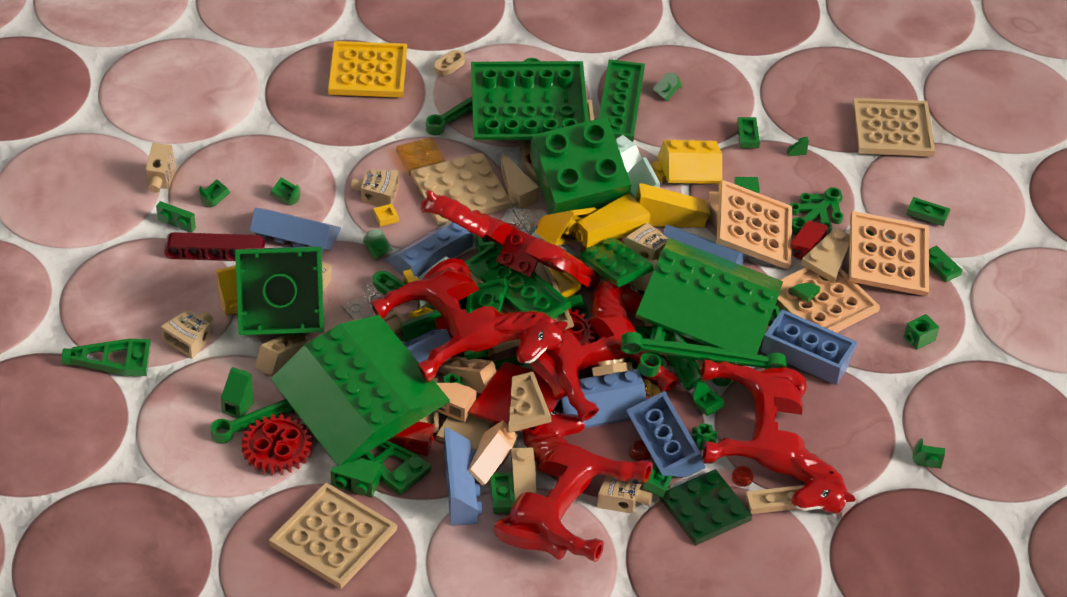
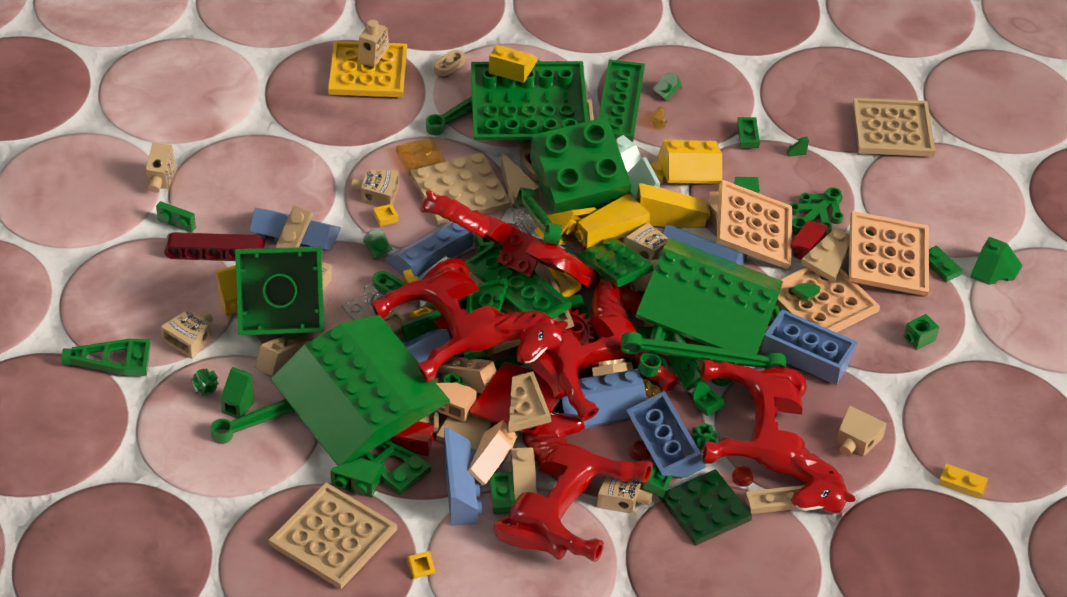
green plate [199,179,230,207] -> none
red gear [241,414,313,475] -> none
green plate [270,177,301,205] -> none
green plate [906,197,950,226] -> none
green plate [912,438,945,469] -> none
none -> green gear [191,368,219,395]
none -> tan plate [275,205,314,248]
none -> tan torso [358,20,389,67]
none -> yellow slope [406,551,436,579]
none -> yellow slope [489,45,538,83]
none -> green piece [516,187,562,246]
none -> clear yellow arm [651,107,667,129]
none -> tan torso [837,406,887,456]
none -> yellow plate [939,464,988,499]
none -> green slope [970,237,1022,285]

